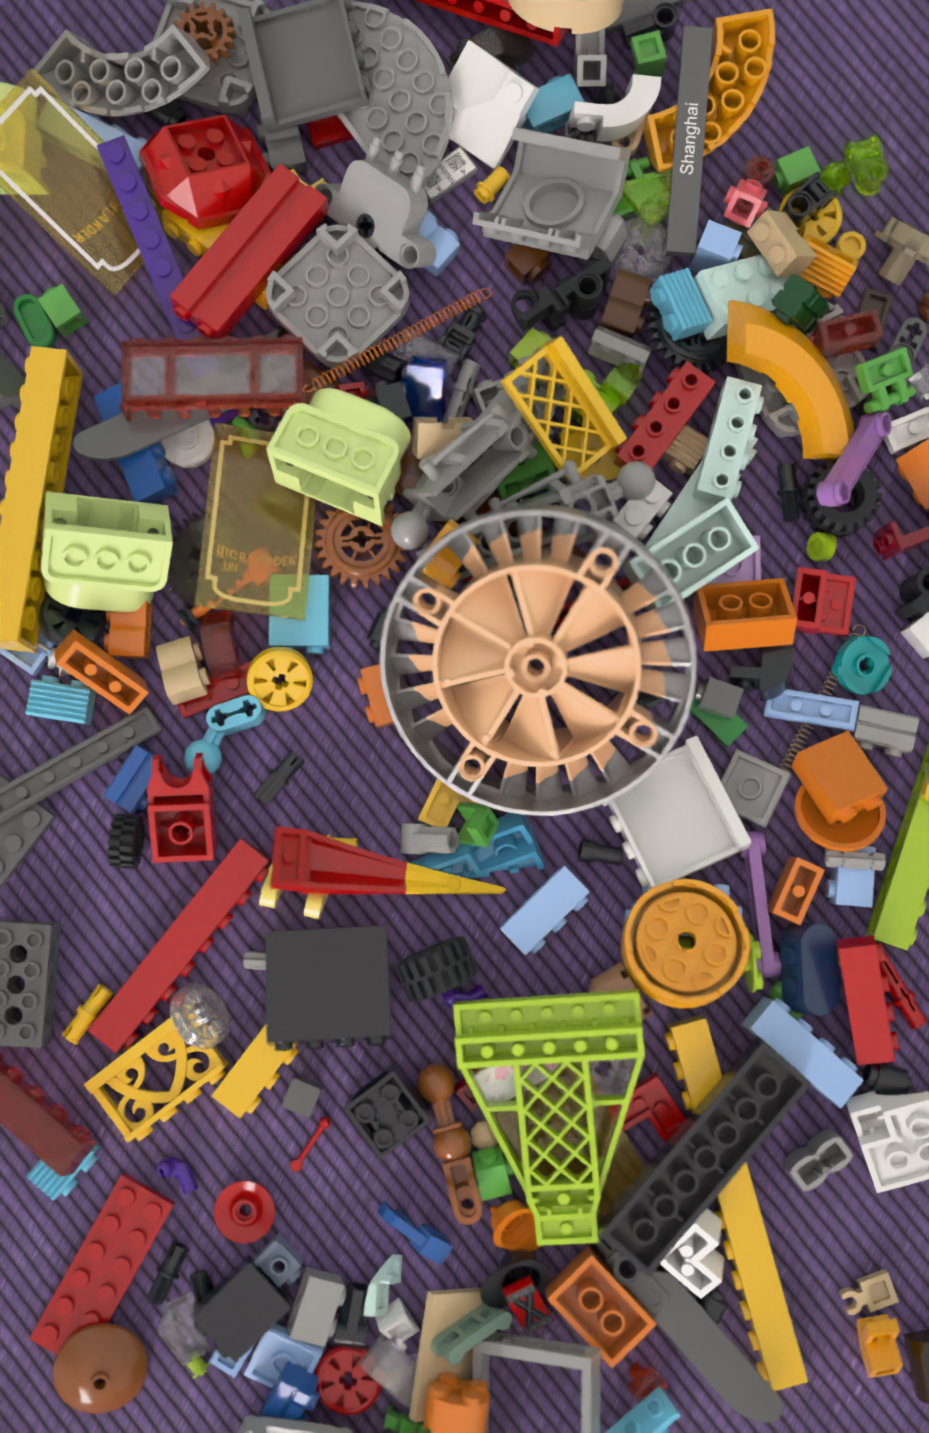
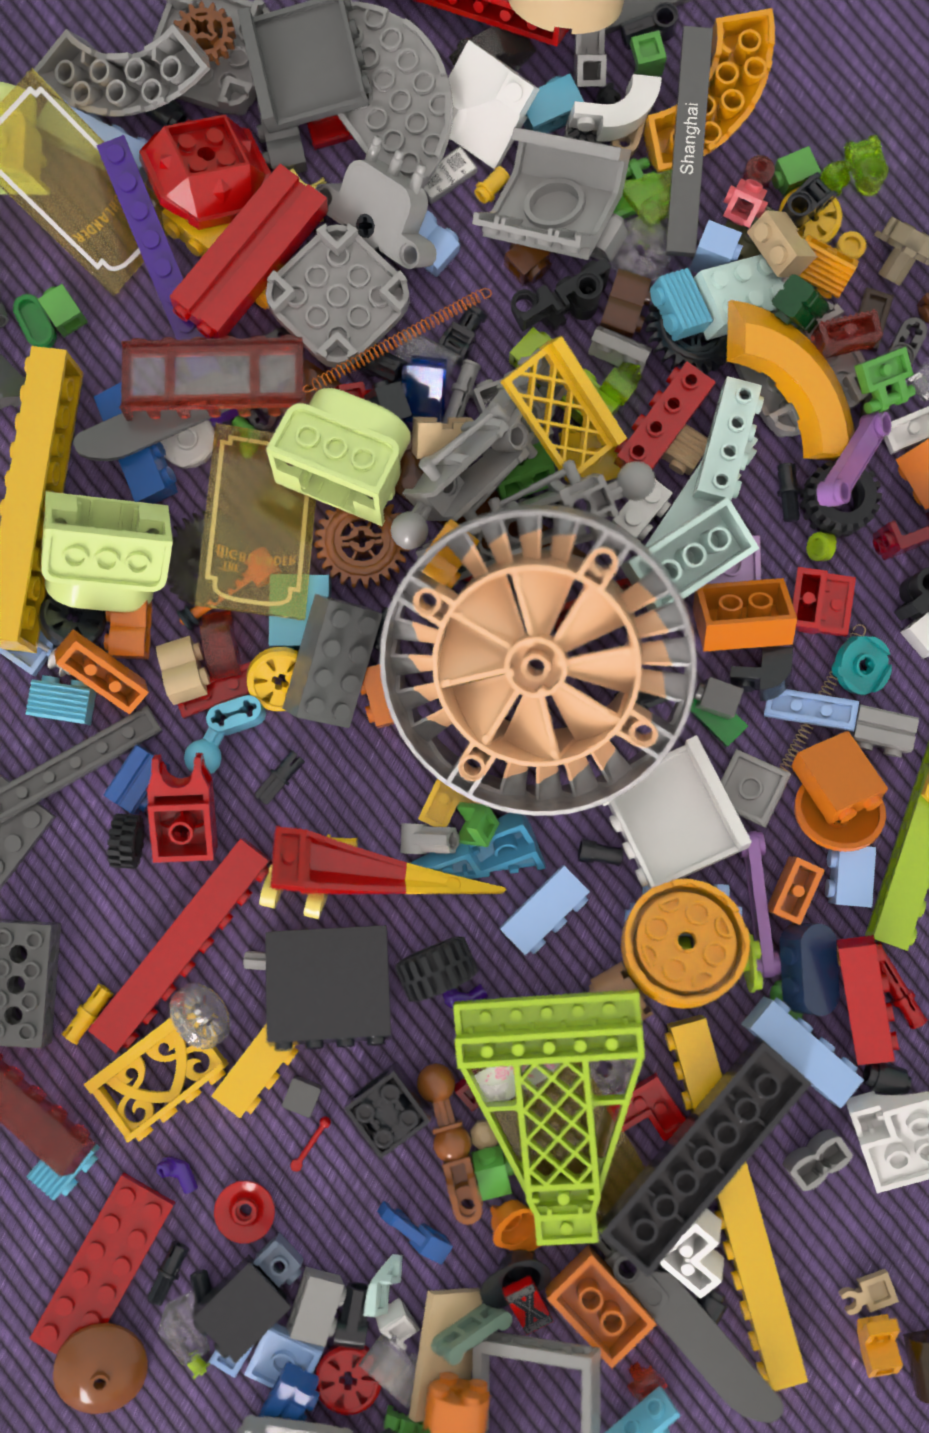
light grey axle [824,849,886,871] -> none
none -> dark grey brick [282,594,382,728]

